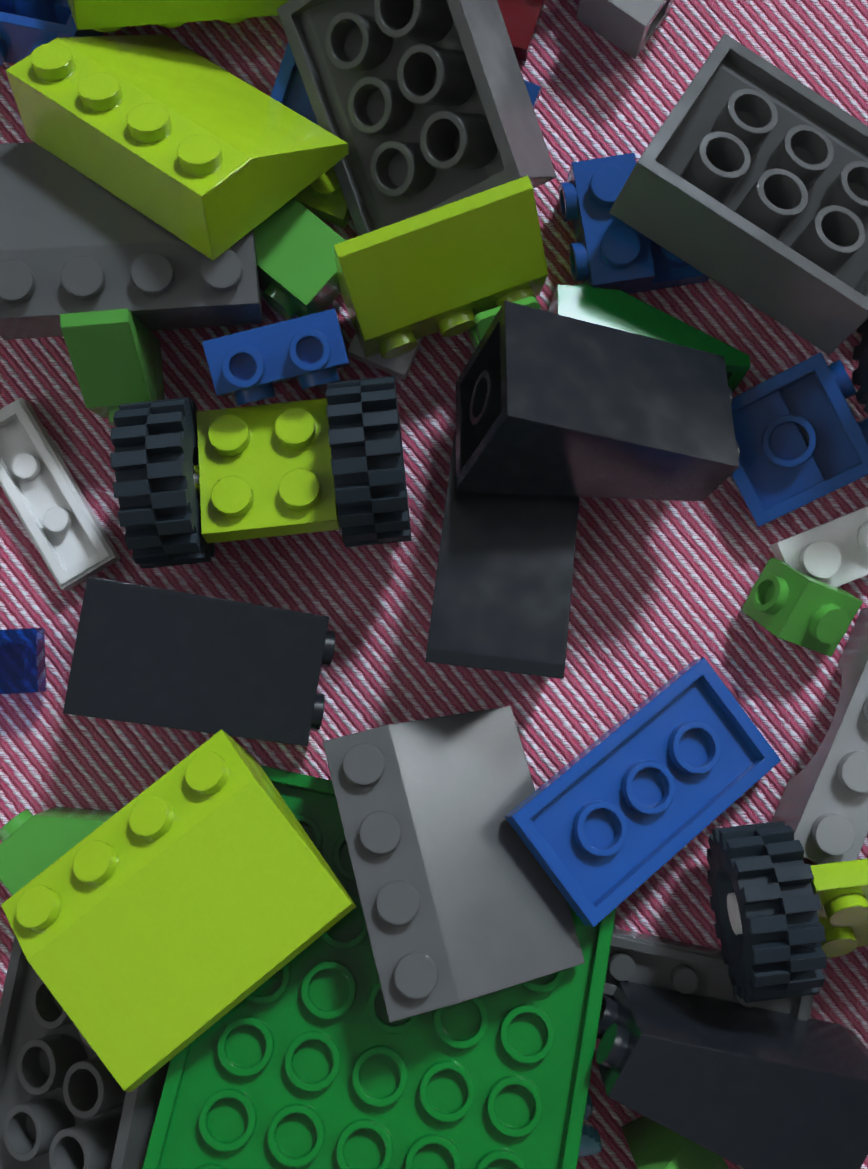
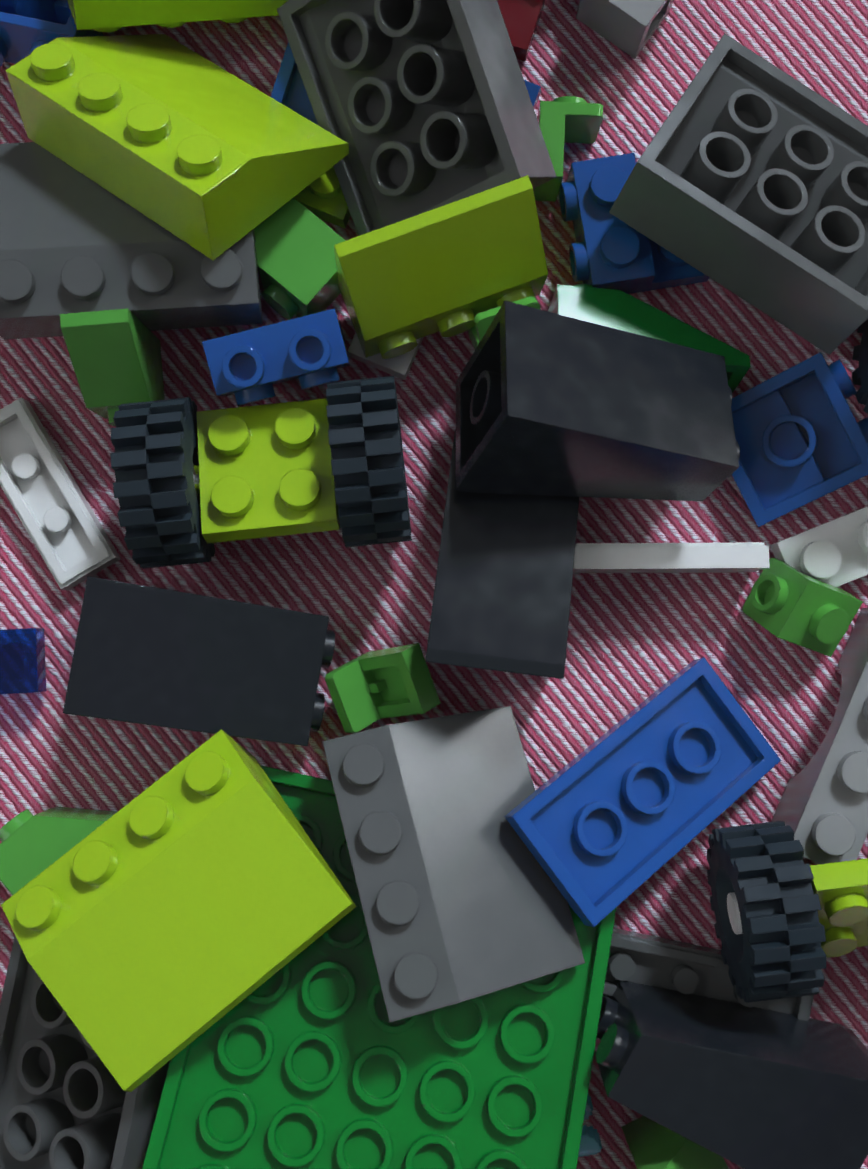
none -> bright green bracket [325,643,441,733]
none -> bright green bracket [533,96,603,202]
none -> white tile [573,542,770,573]

